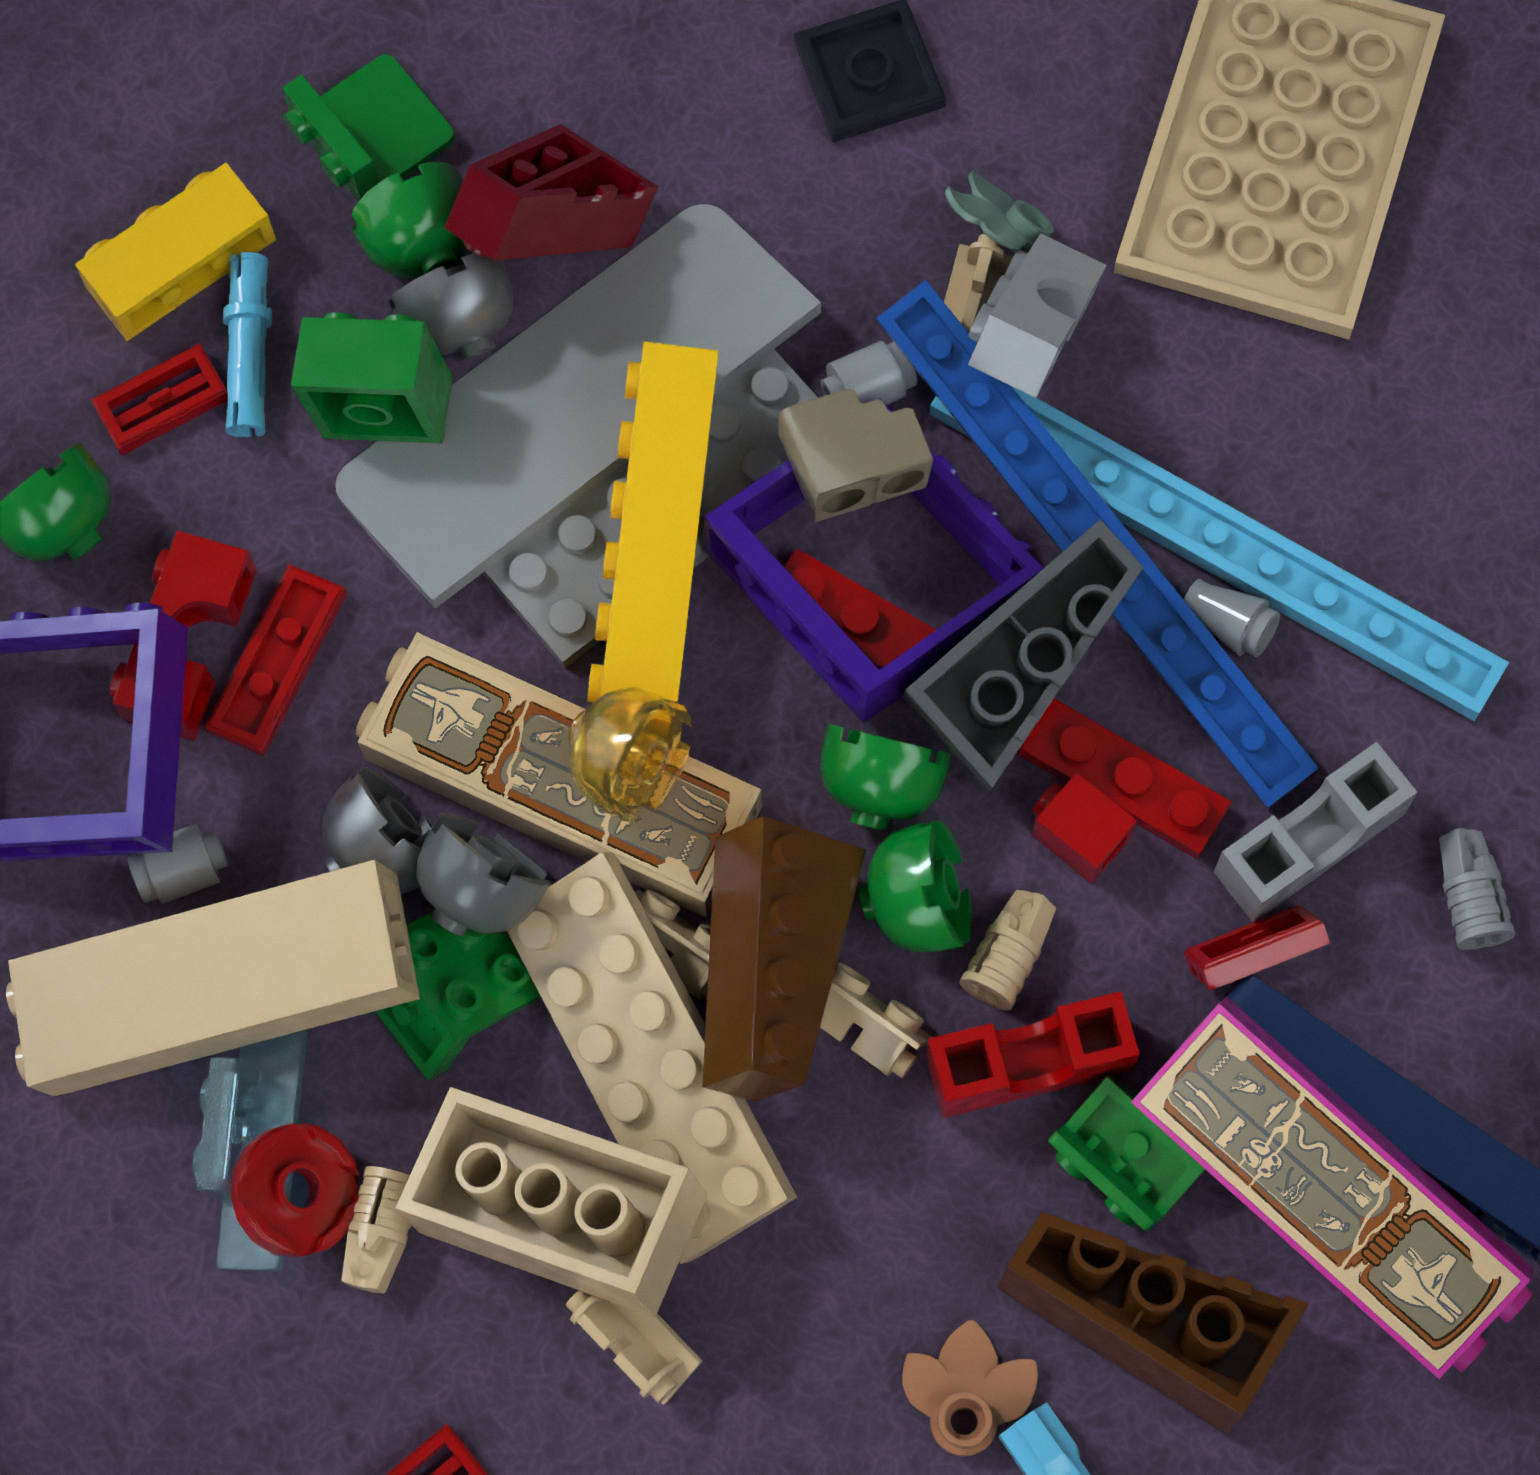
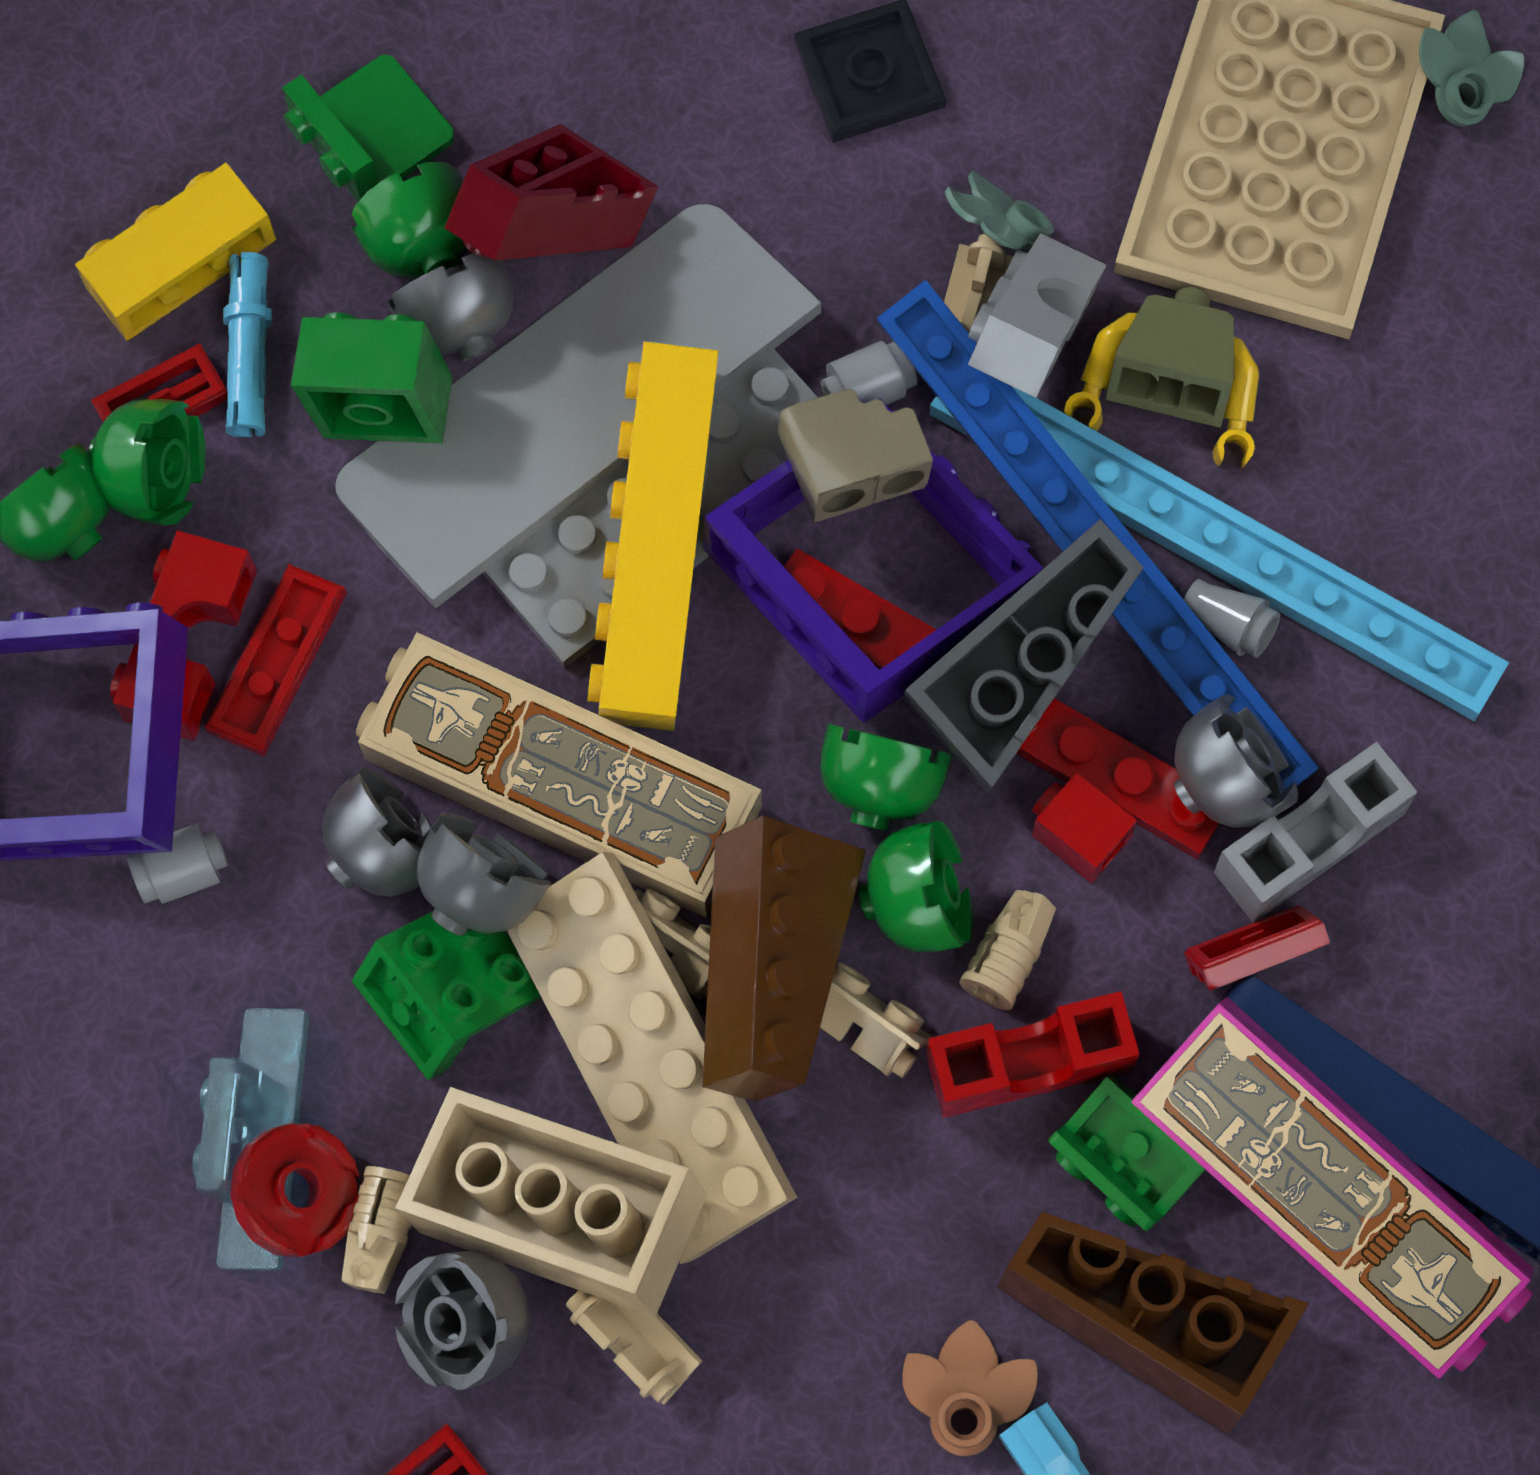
tan brick [6,860,420,1096] -> none
clear yellow cylinder [568,687,692,823] -> none
light grey hinge [1439,828,1515,950] -> none
none -> green cylinder [88,399,206,526]
none -> flat silver cylinder [395,1251,530,1390]
none -> olive torso [1064,287,1259,469]
none -> flat silver cylinder [1174,694,1298,828]
none -> sand green plate [1419,9,1524,127]

